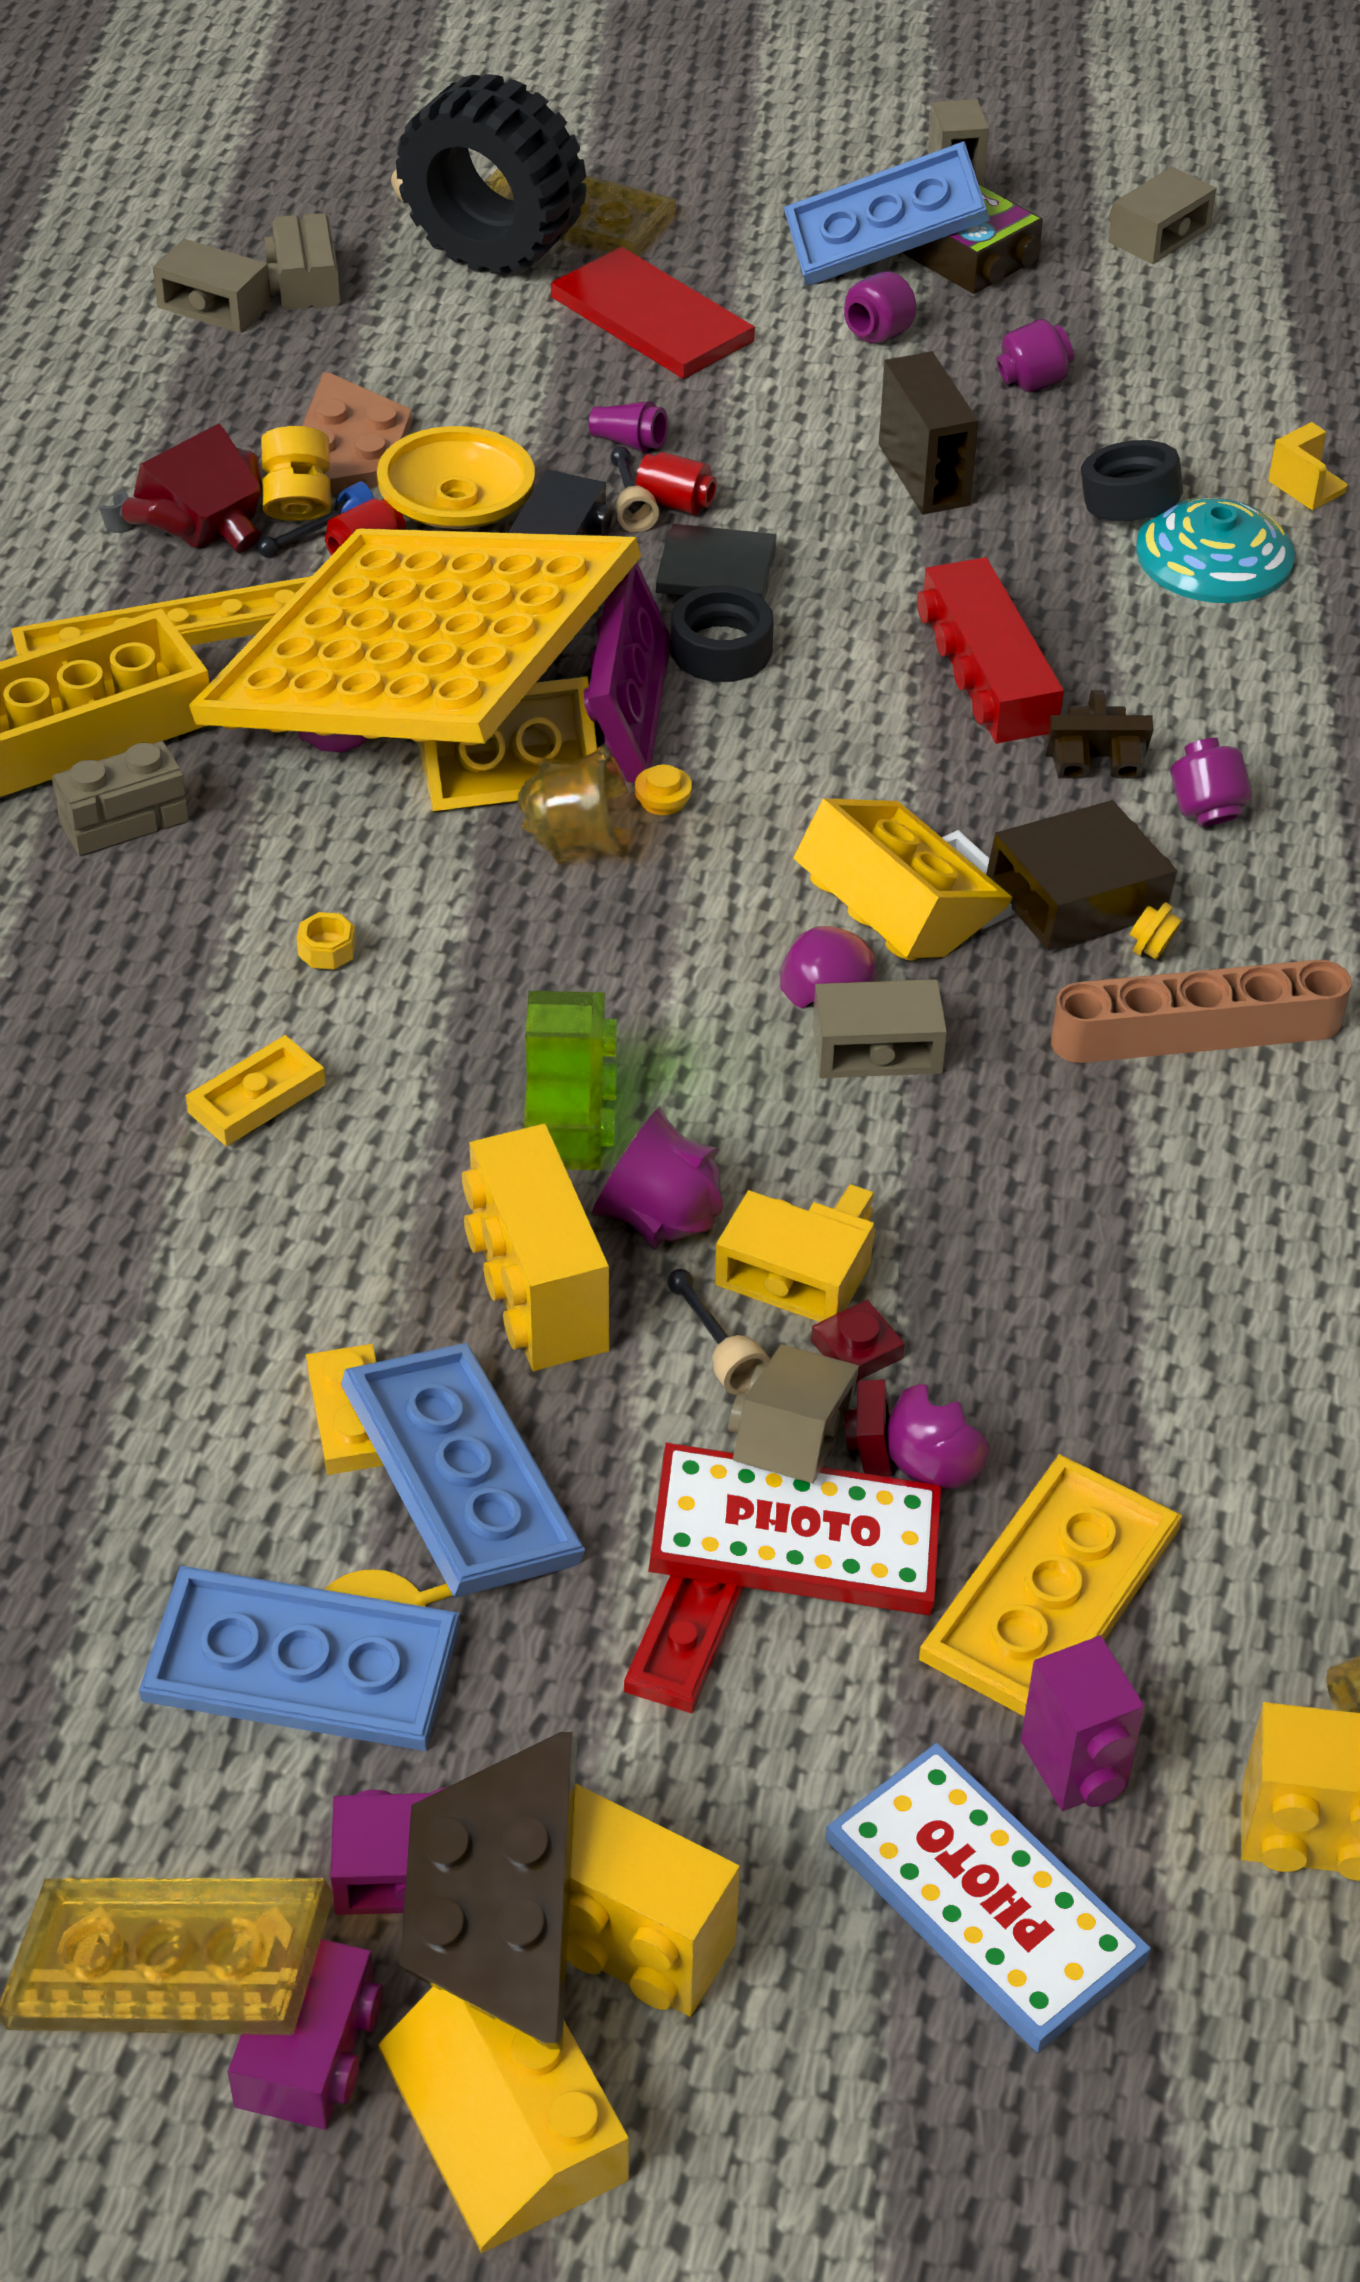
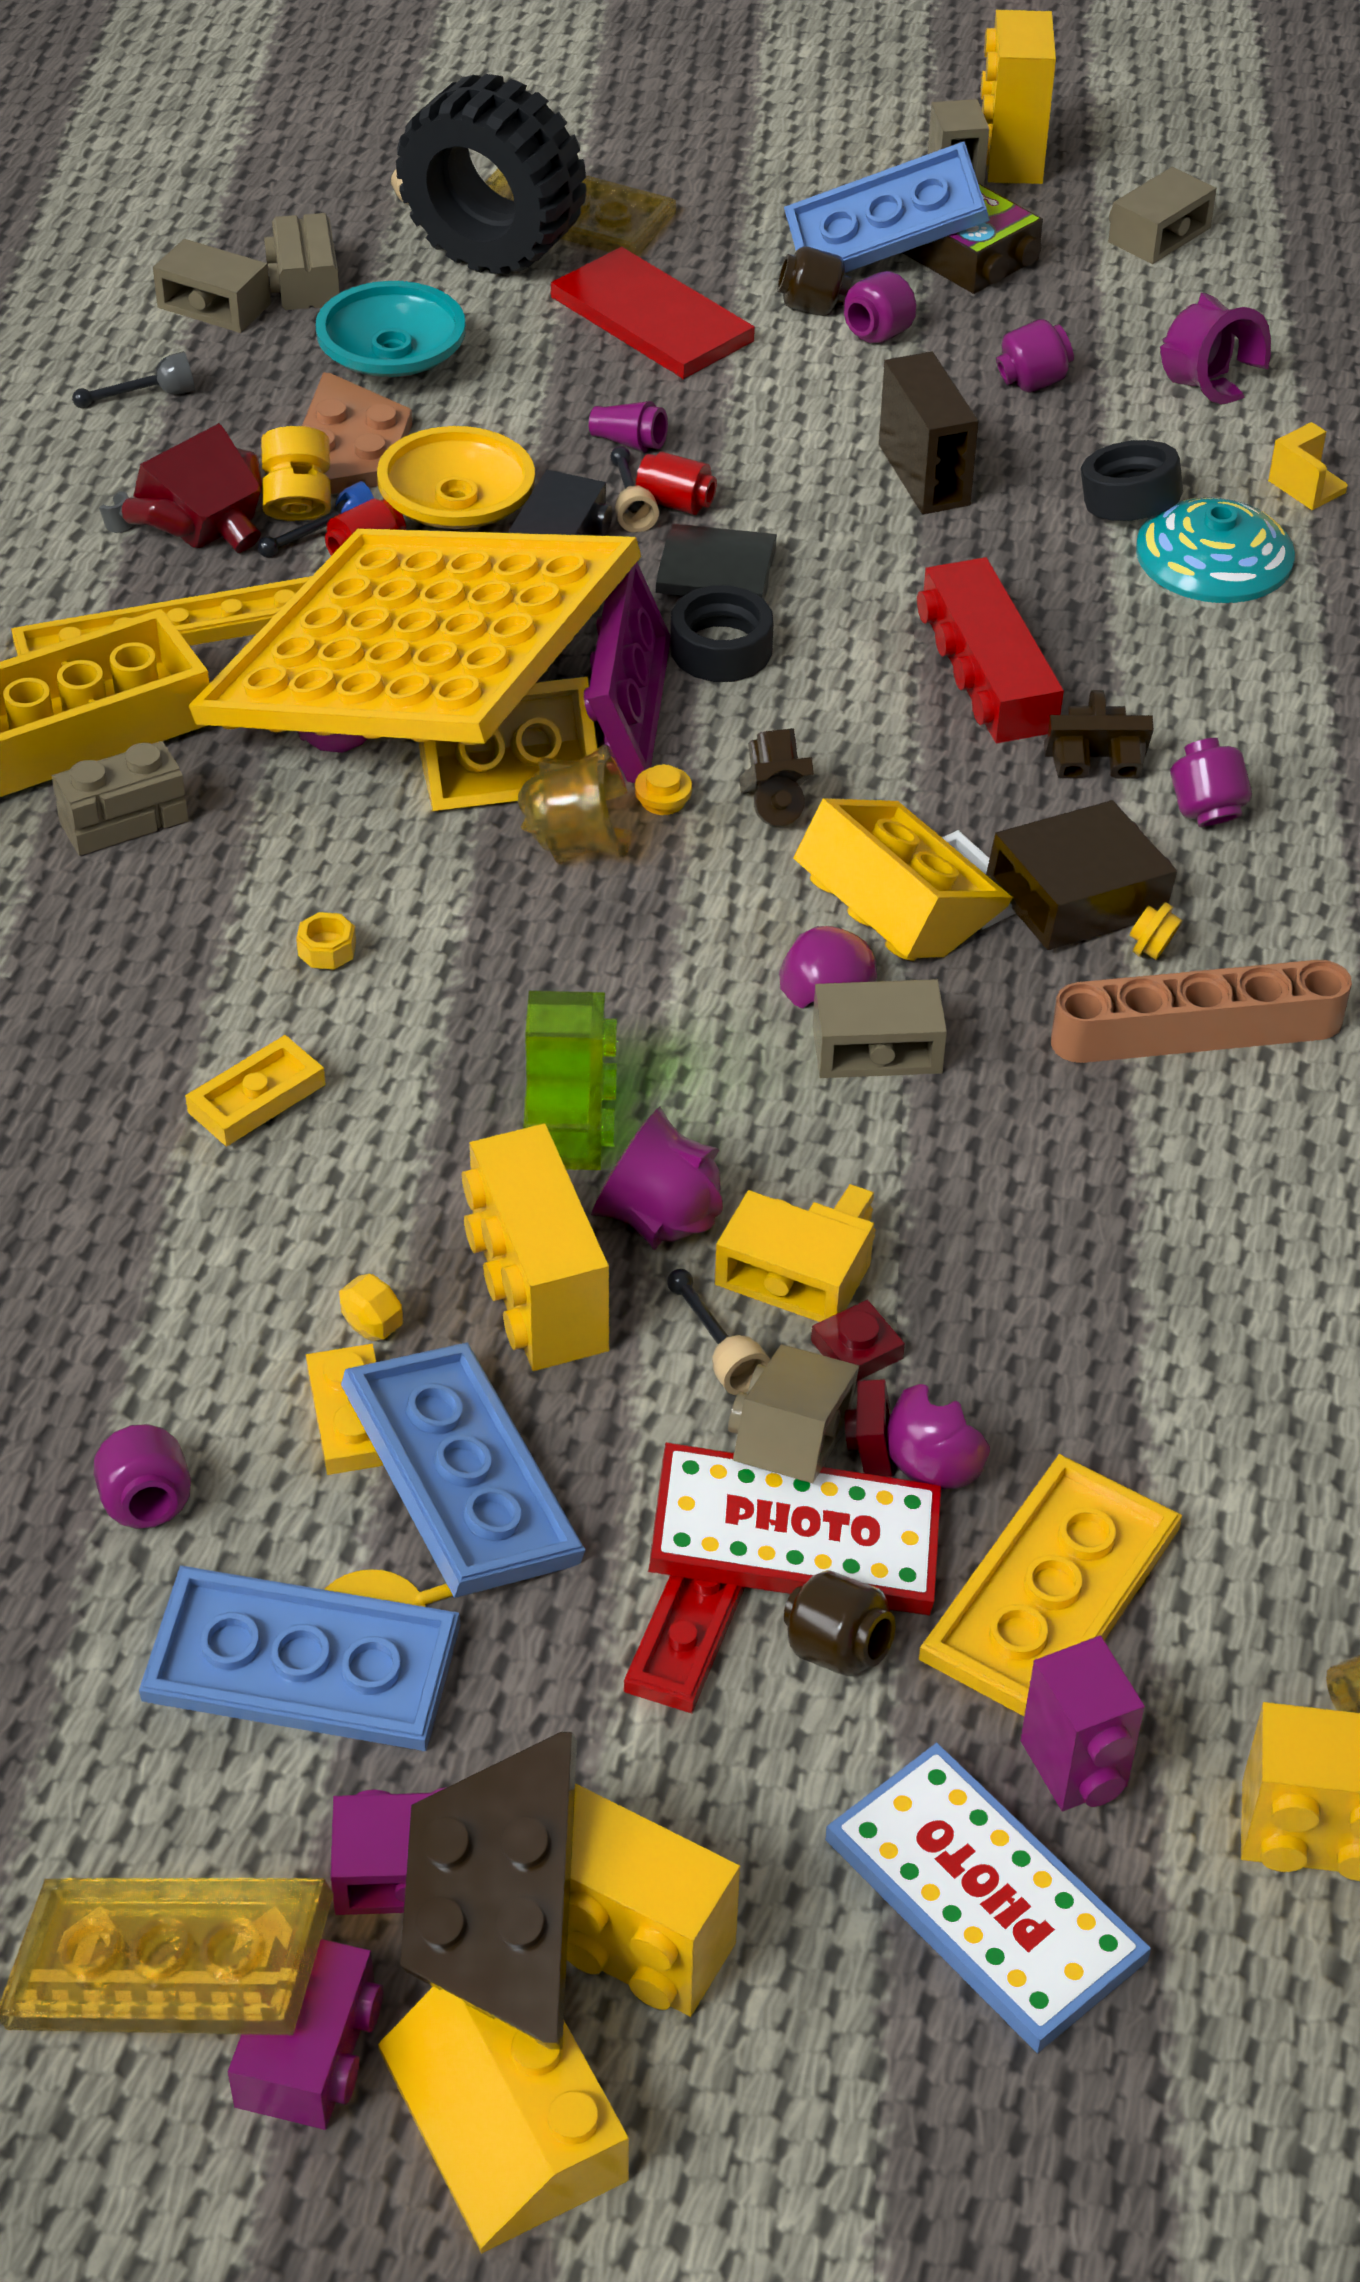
none -> hinge [72,351,195,409]
none -> magenta head [94,1424,191,1529]
none -> teal dish [315,281,466,377]
none -> yellow tile [339,1274,403,1341]
none -> dark brown hips [739,728,814,827]
none -> dark brown head [777,246,852,316]
none -> dark brown head [784,1570,896,1677]
none -> yellow brick [981,10,1056,184]
none -> magenta helmet [1160,293,1271,404]

